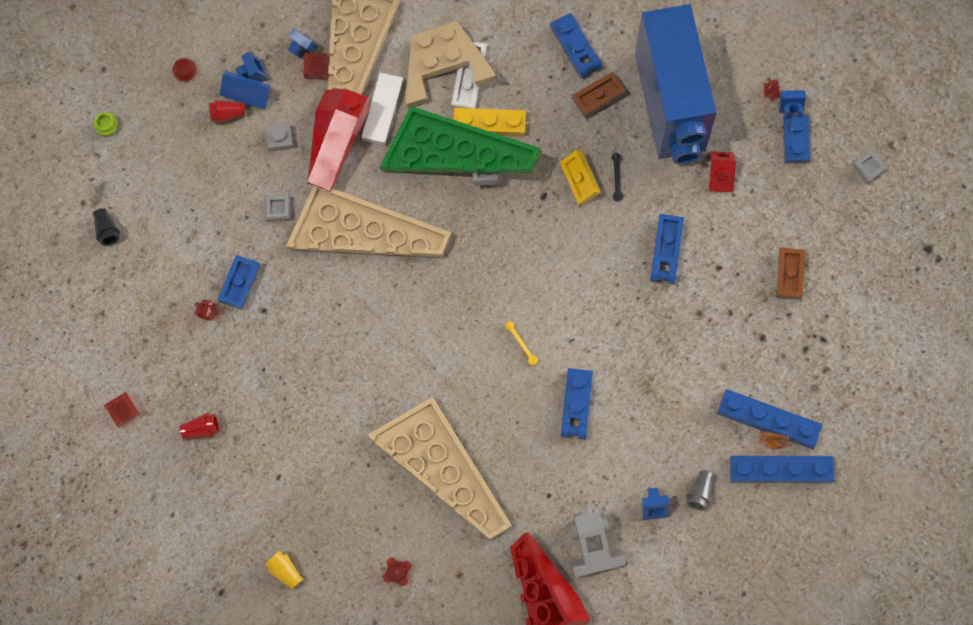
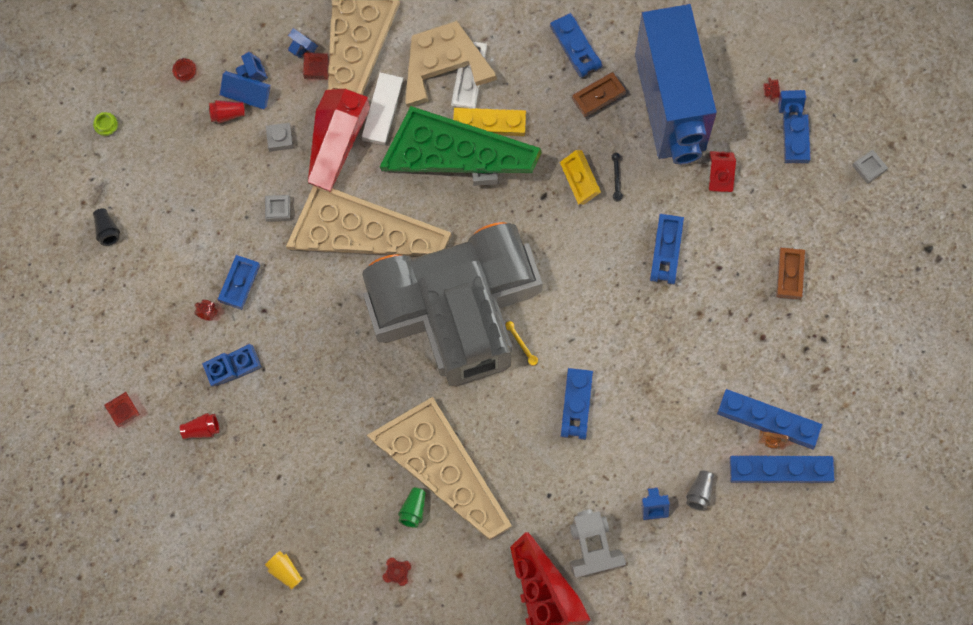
none -> blue slope [202,344,262,387]
none -> dark grey piece [362,222,543,386]
none -> green cone [398,487,426,528]

